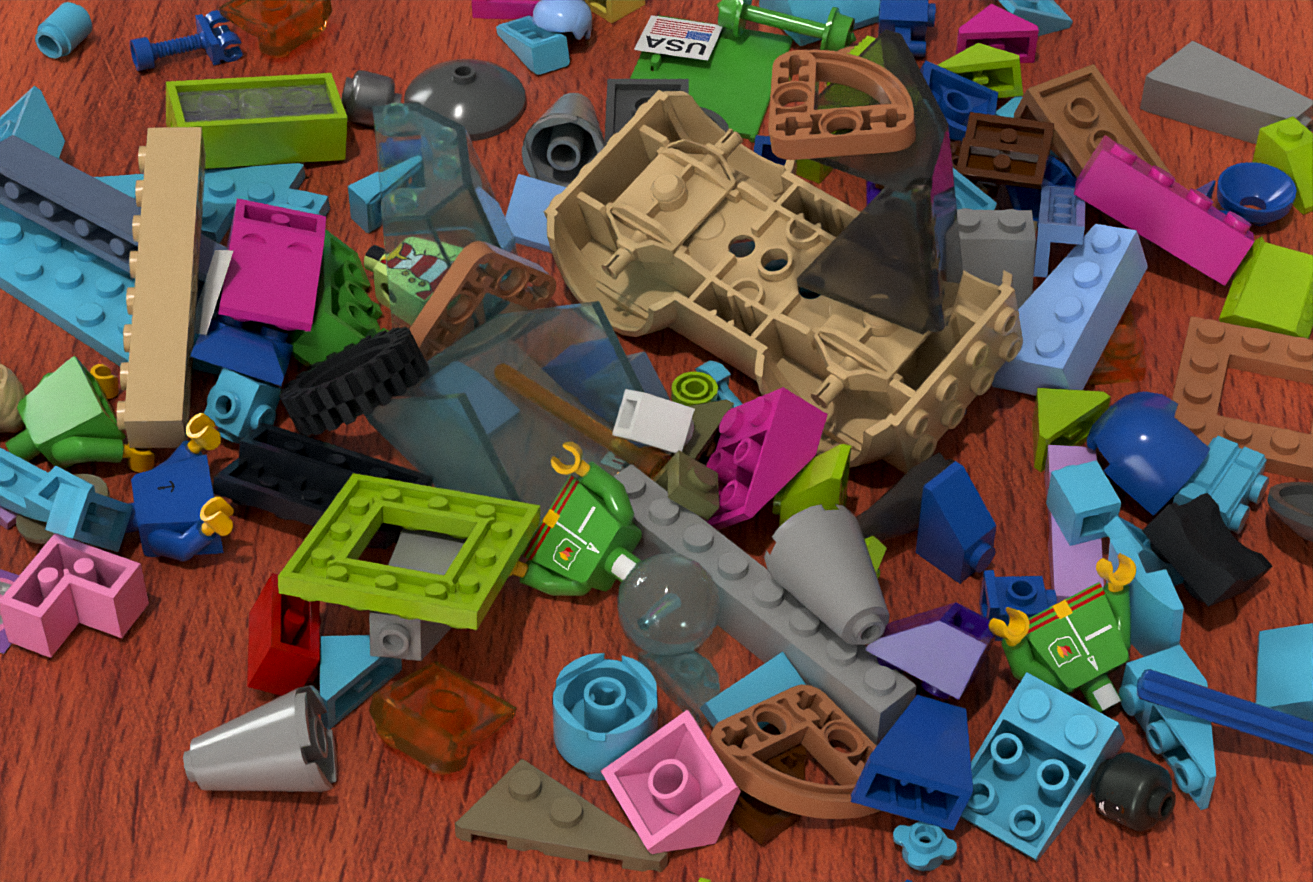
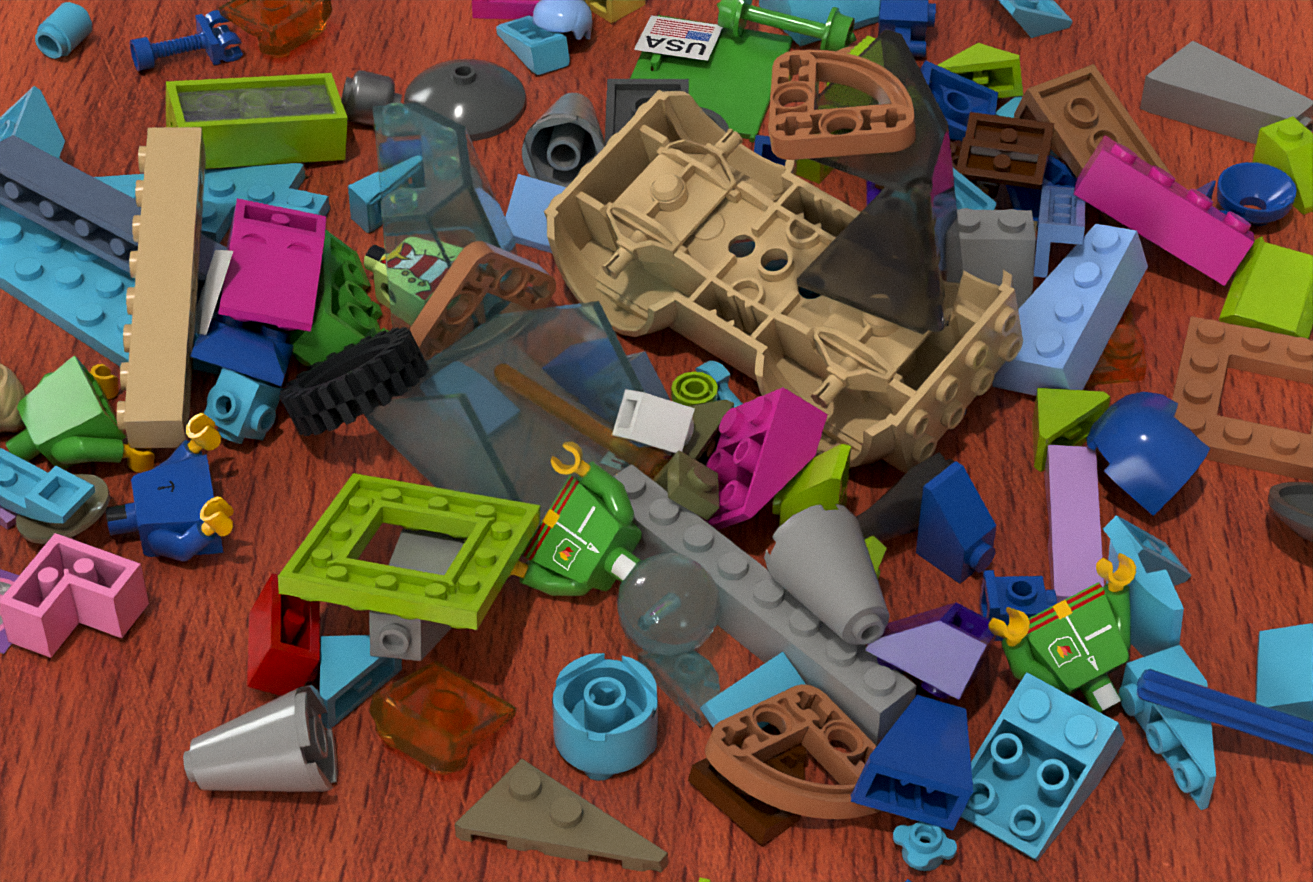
medium azure slope [45,482,133,552] -> none
black brick [213,423,433,550] -> none
bright pink slope [601,710,741,854] -> none
dark pink slope [955,4,1039,63] -> none
medium azure brick [1046,460,1121,546] -> none
pearl dark grey head [1091,752,1176,832] -> none
black brick [1142,493,1273,607] -> none
medium azure brick [1173,436,1269,534] -> none

